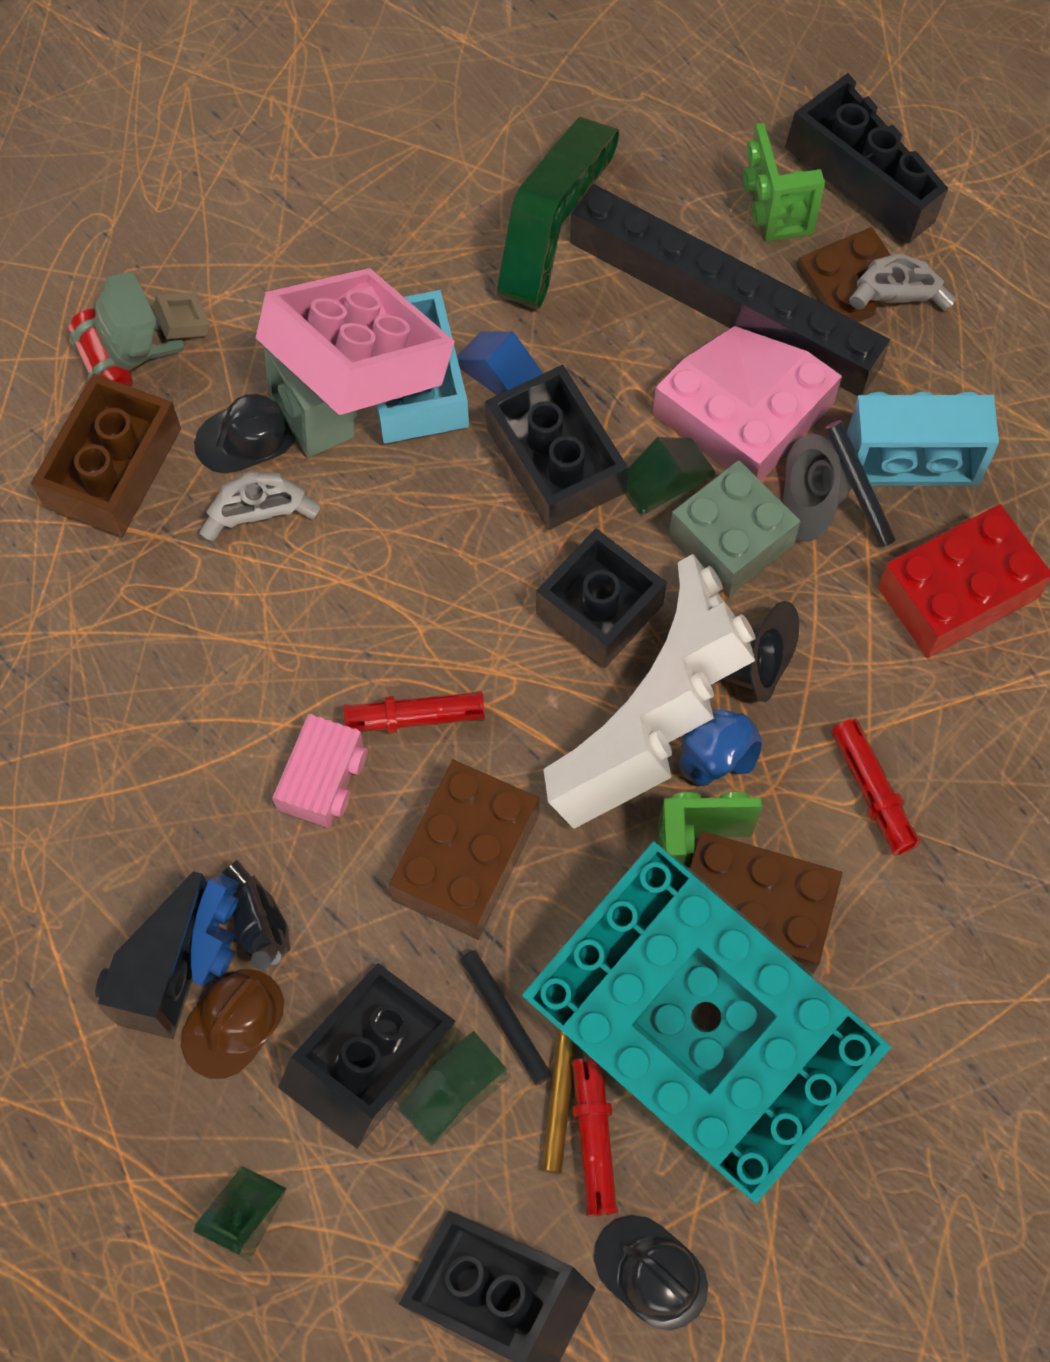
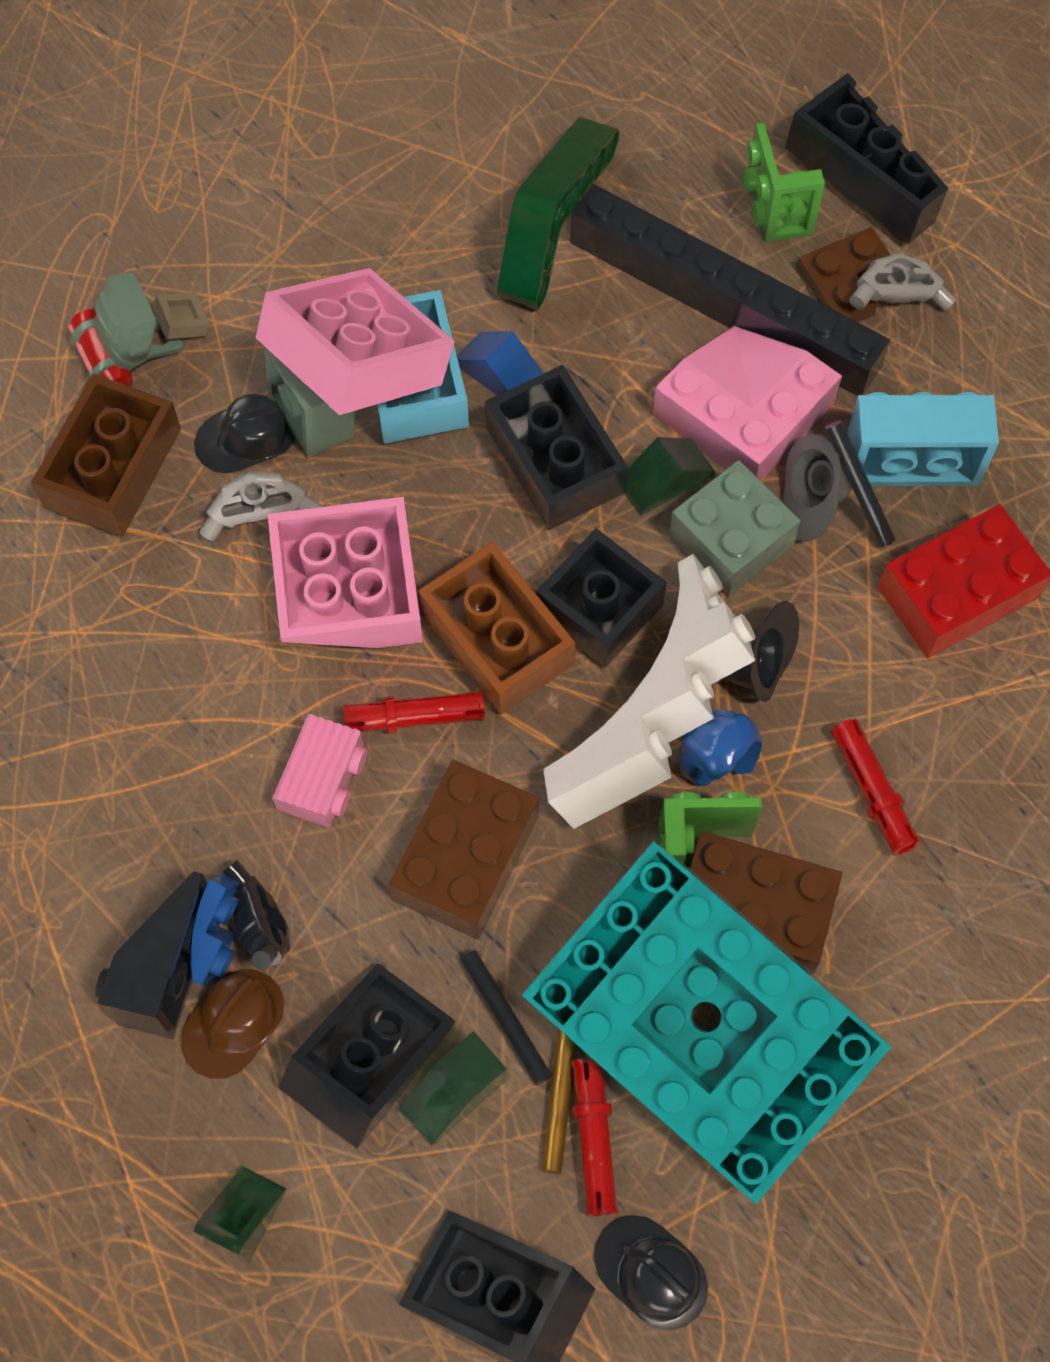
none -> bright pink slope [268,497,423,648]
none -> dark orange brick [418,541,576,715]

